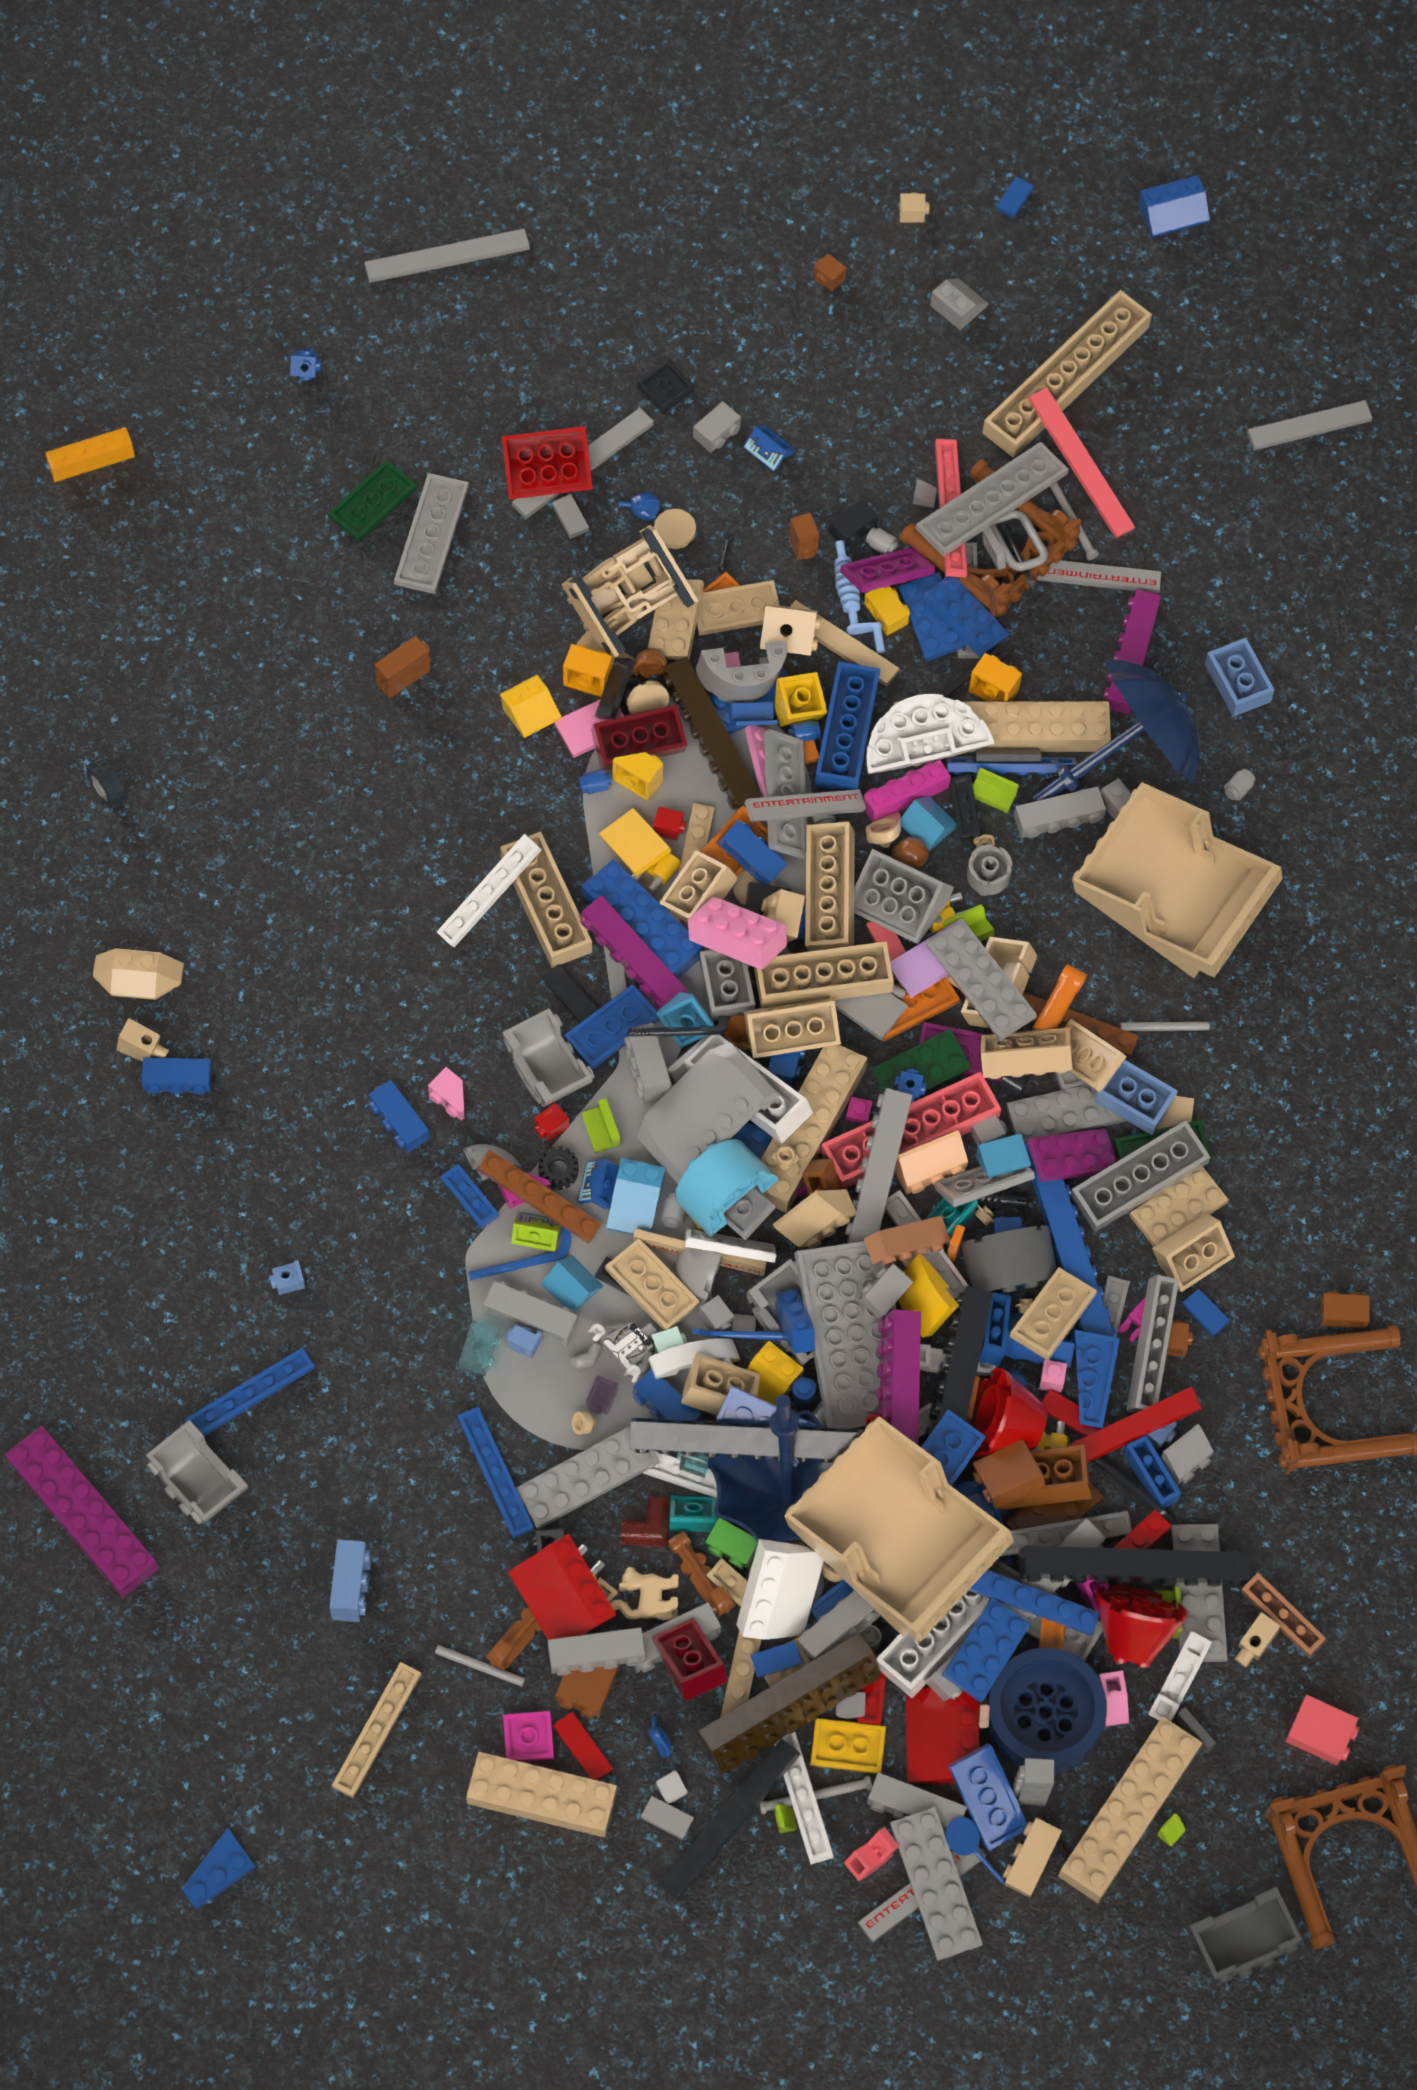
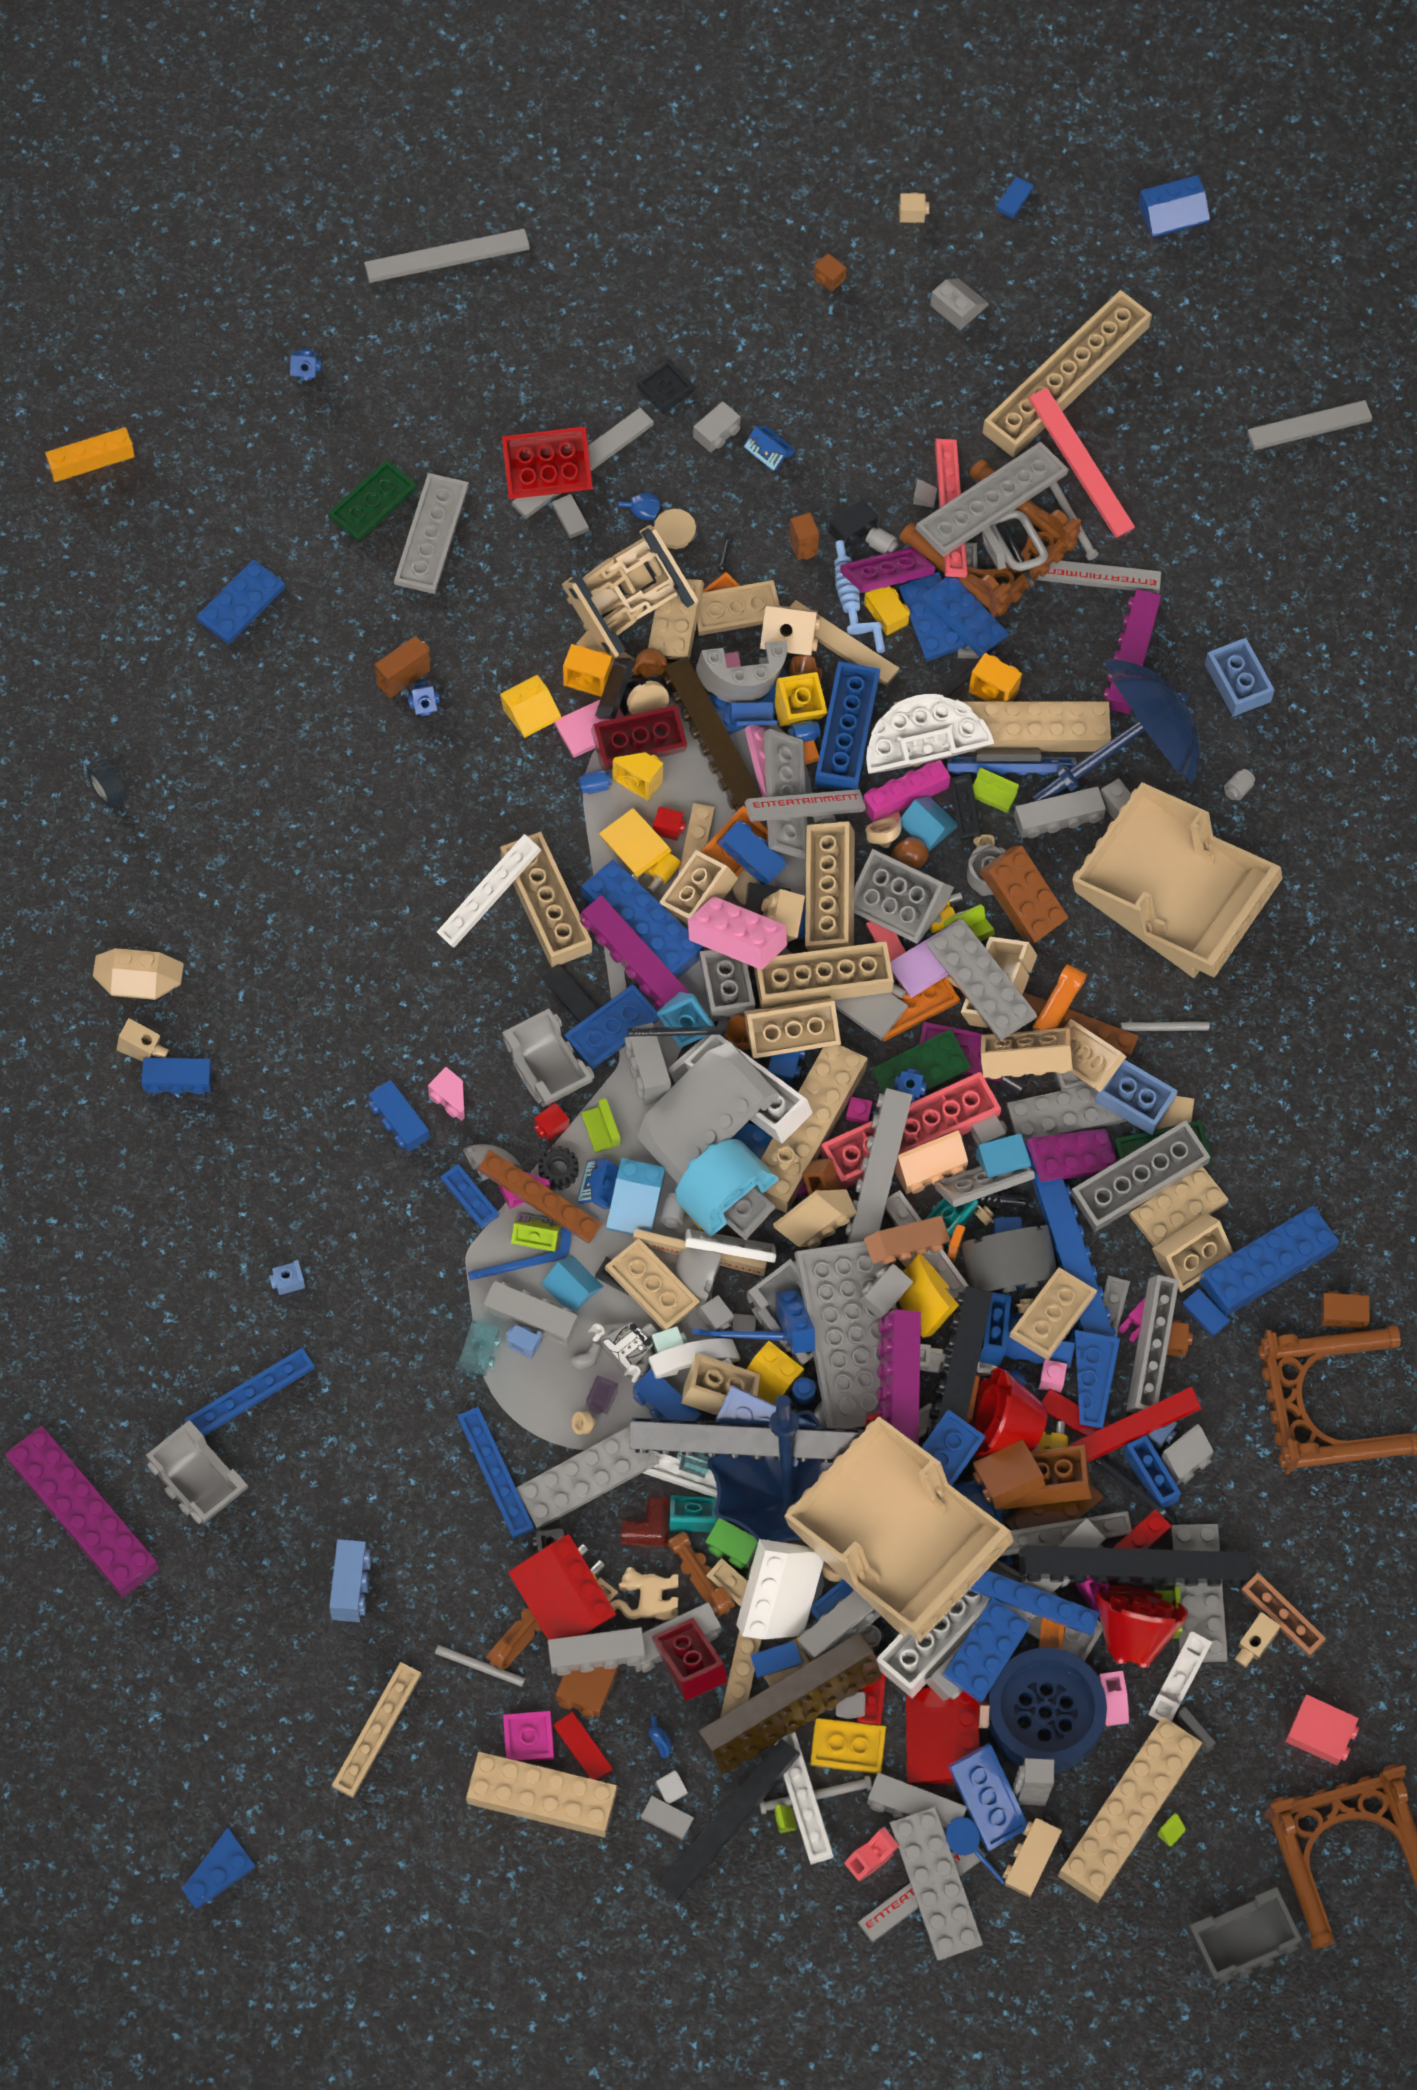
none -> blue plate [196,559,286,645]
none -> brick [408,680,440,716]
none -> dark orange hair [789,655,822,681]
none -> dark orange brick [979,845,1068,943]
none -> blue brick [1199,1206,1339,1317]

